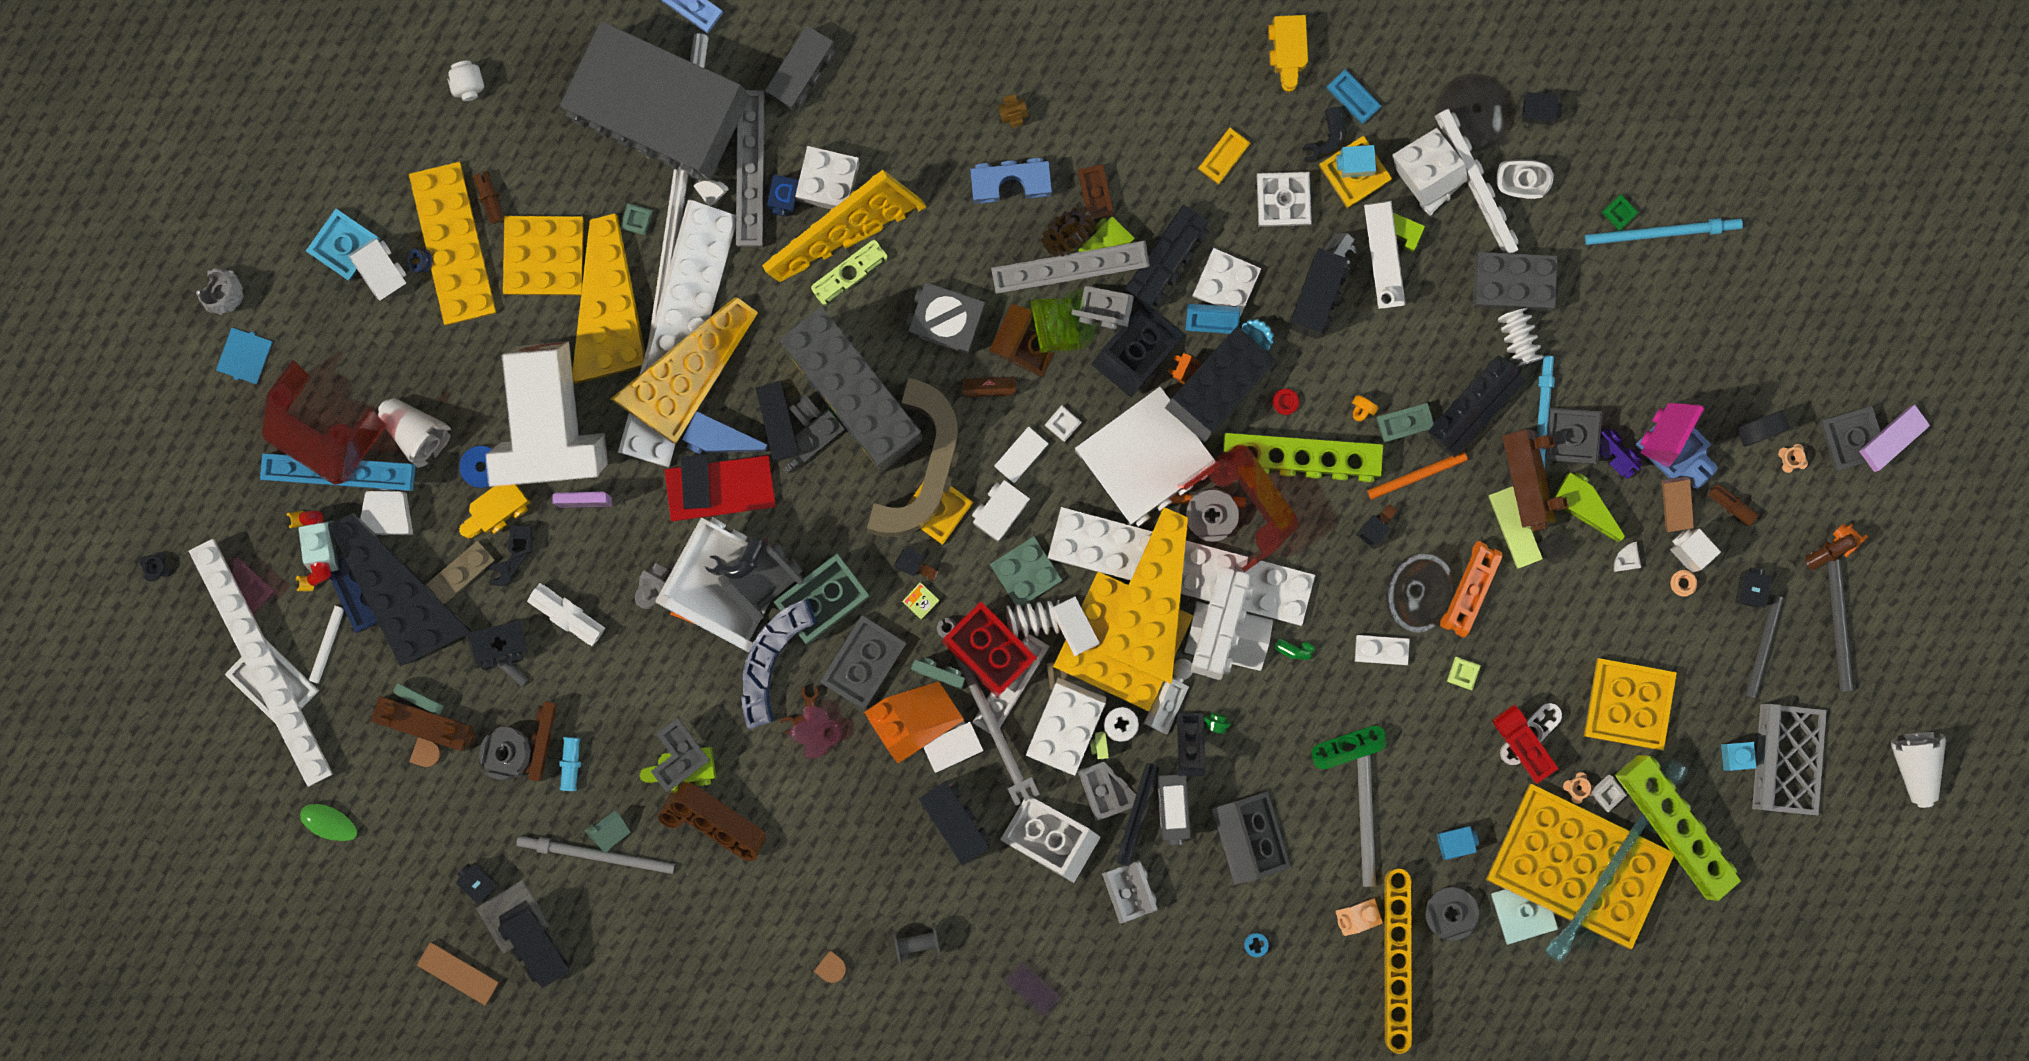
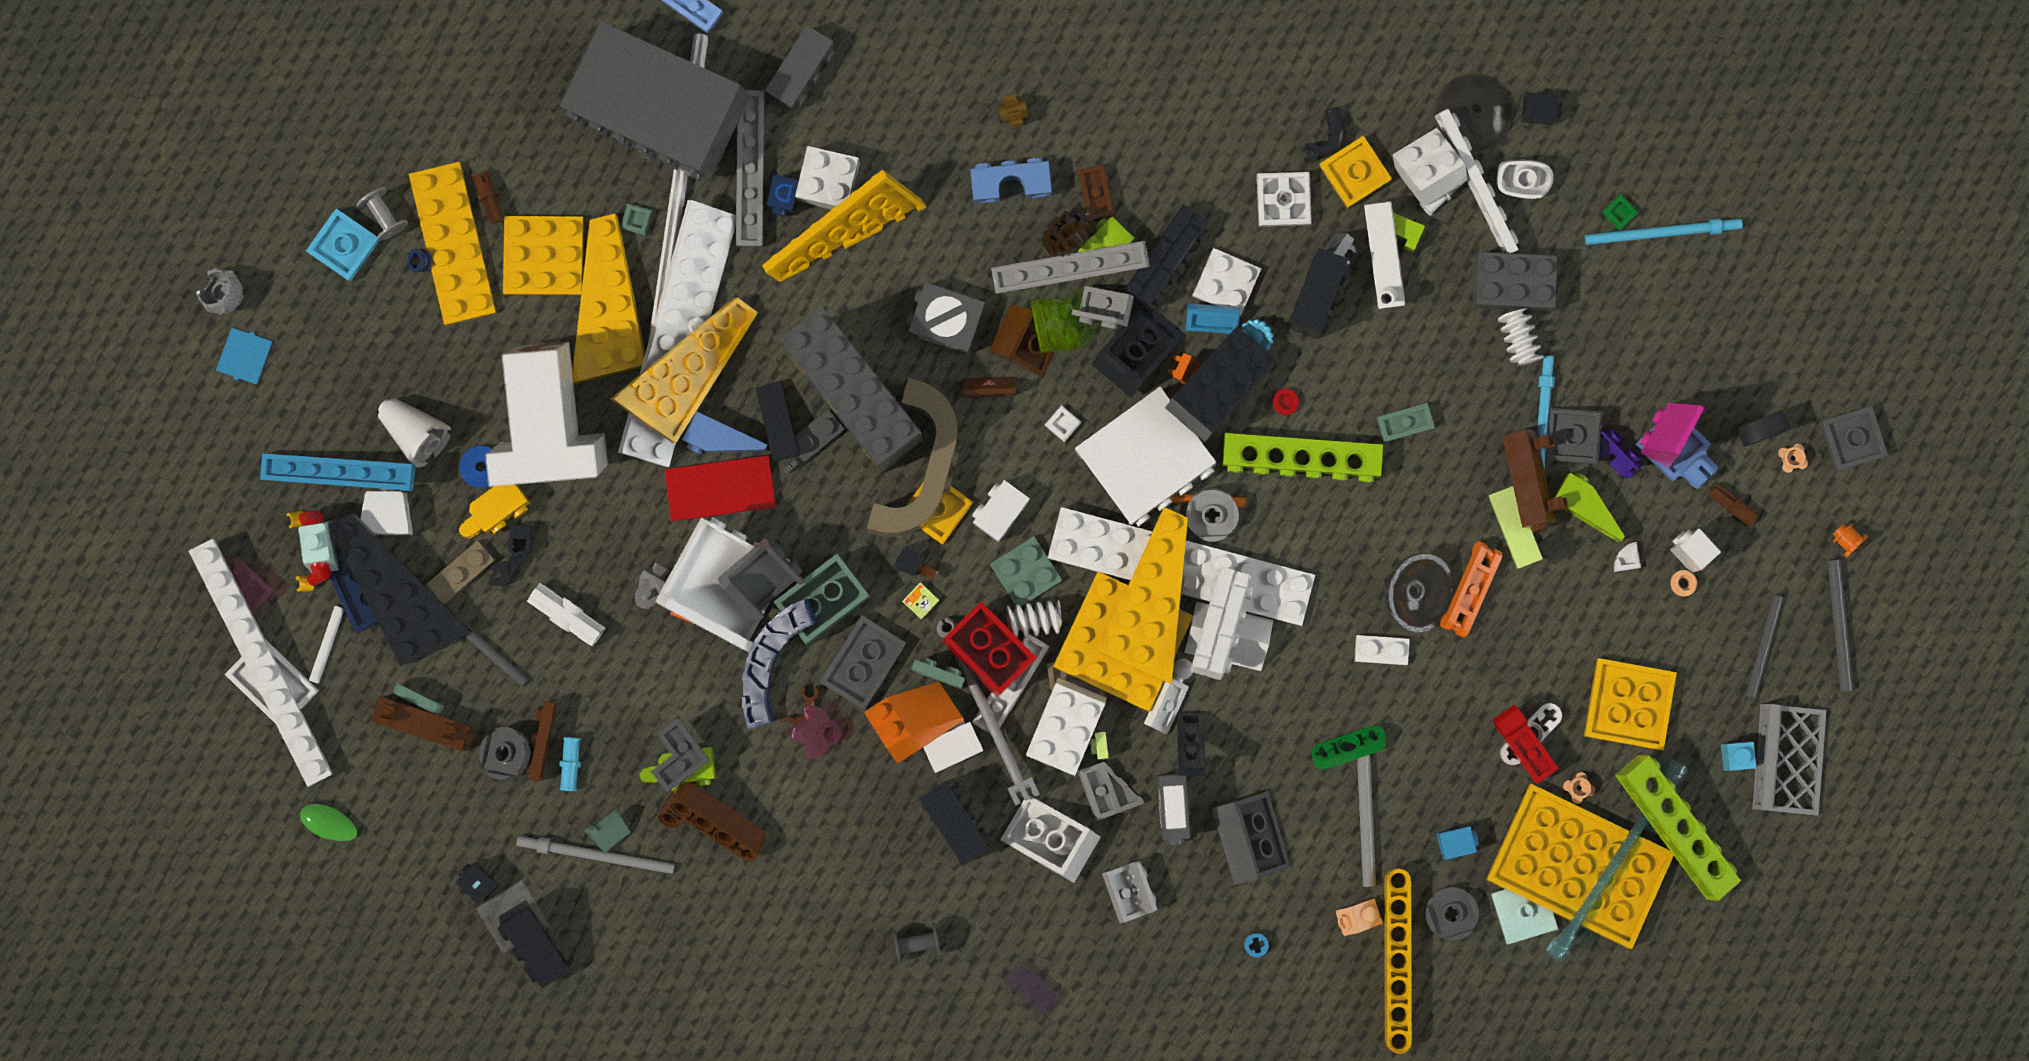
black plate [140,552,170,582] -> none
clear red windscreen [262,360,387,485] -> none
white brick [348,238,406,300] -> none
medium nougat tile [409,737,441,767] -> none
medium nougat tile [417,942,500,1005] -> none
white head [447,61,484,101] -> none
black brick [467,620,528,670] -> none
lavender tile [553,492,612,508] -> none
black tile [681,455,711,510] -> none
white tile [694,179,729,206] -> none
black piece [705,537,765,579] -> none
dark grey wheel [789,394,821,427] -> none
yellowish green piece [811,240,887,306] -> none
medium nougat tile [814,950,846,983] -> none
white tile [994,427,1048,483] -> none
white tile [1050,597,1100,656] -> none
white piece [1104,707,1139,742] -> none
black axle [1116,763,1159,866] -> none
clear red windscreen [1177,445,1298,573] -> none
yellow tile [1198,127,1250,185] -> none
green plate [1204,712,1231,733] -> none
yellow hinge [1268,15,1308,92] -> none
green arm [1274,638,1315,660] -> none
dark azure tile [1326,69,1381,125] -> none
medium azure brick [1336,145,1376,178] -> none
light orange tile [1352,395,1378,421] -> none
black piece [1355,504,1397,549] -> none
orange bar [1367,451,1468,500] -> none
black brick [1427,355,1525,457] -> none
yellowish green tile [1447,657,1481,690] -> none
white tile [1590,774,1628,812] -> none
medium nougat tile [1662,476,1694,532] -> none
black brick [1735,567,1772,608] -> none
reddish brown axle [1805,534,1857,570] -> none
lavender tile [1859,405,1930,472] -> none
white cone [1891,732,1946,808] -> none
none -> light grey piece [357,187,408,241]

